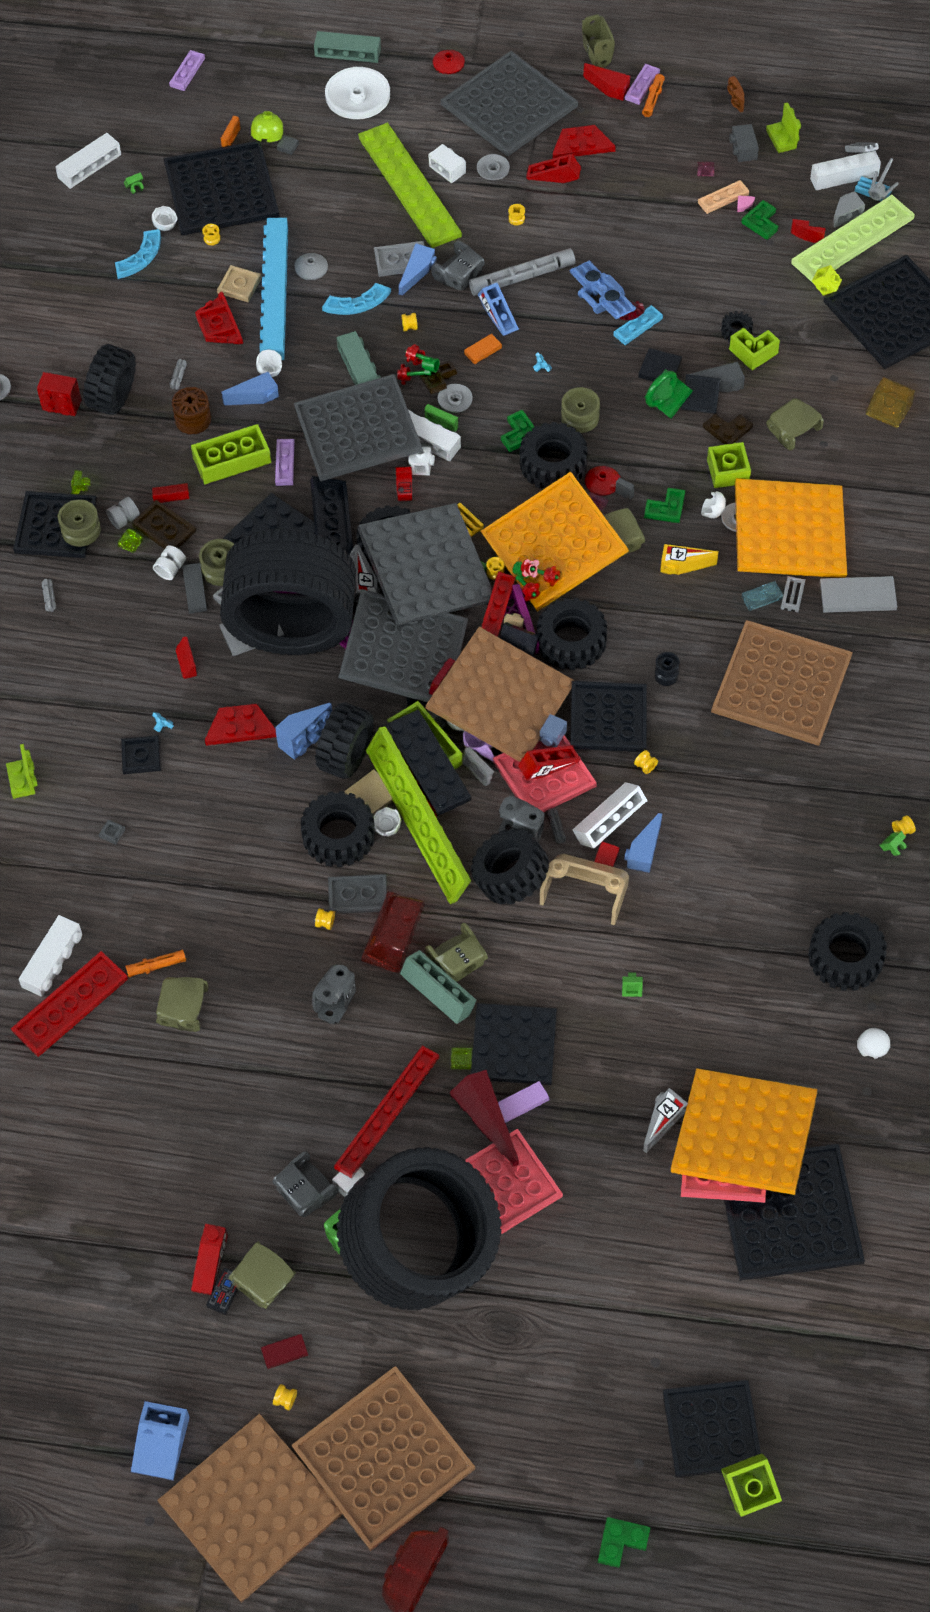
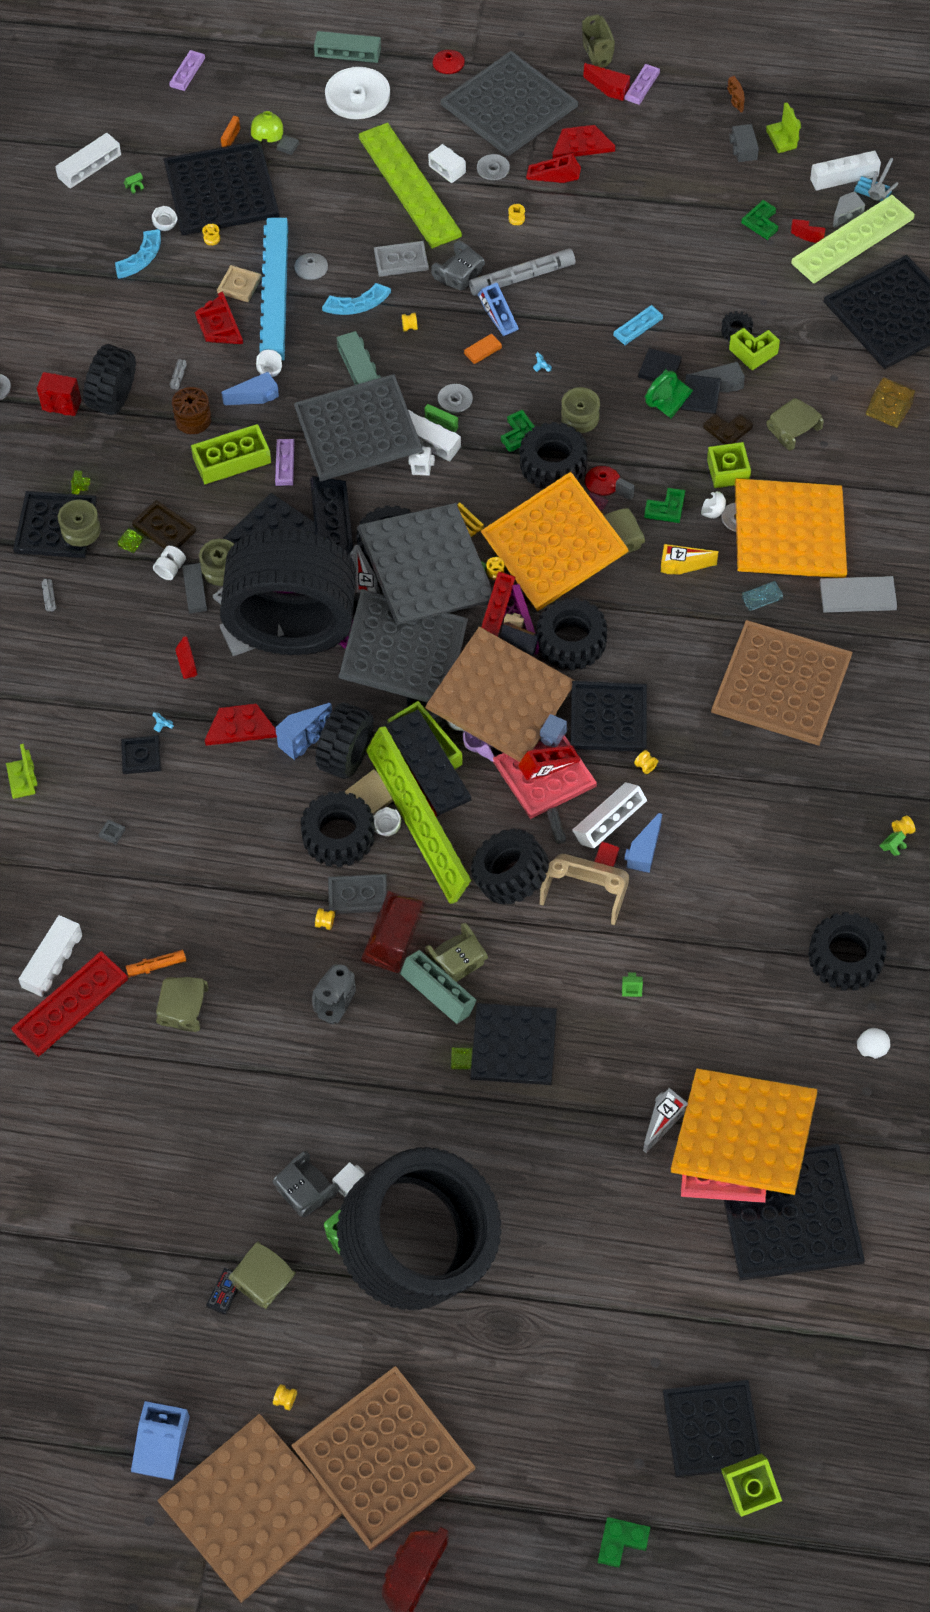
light grey wheel [106,497,140,529] -> none
red slope [152,483,189,503] -> none
red slope [191,1224,228,1295] -> none
dark red tile [261,1334,308,1369] -> none
red tile [334,1045,439,1179] -> none
red leg [396,467,412,501] -> none
plant [397,344,439,385] -> none
medium blue slope [399,243,437,295] -> none
dark brown plate [419,360,457,394] -> none
dark red tile [429,658,455,695] -> none
dark red wedge [450,1070,519,1167] -> none
light grey tile [462,747,494,786] -> none
coral plate [465,1129,563,1234] -> none
dark grey piece [498,795,544,842] -> none
lavender tile [498,1081,549,1123] -> none
red plant [513,559,560,601] -> none
medium blue piece [570,260,636,319] -> none
dark red gear [620,301,645,320] -> none
orange pin [642,74,665,117] -> none
black wheel [654,652,680,686] -> none
clear pink slope [697,162,715,176] -> none
light nougat tile [698,180,749,214] -> none
bright pink tile [737,196,755,212] -> none
light grey tile [781,576,806,613] -> none
neon yellow brick [812,265,842,296] -> none
light grey tile [845,142,879,153] -> none

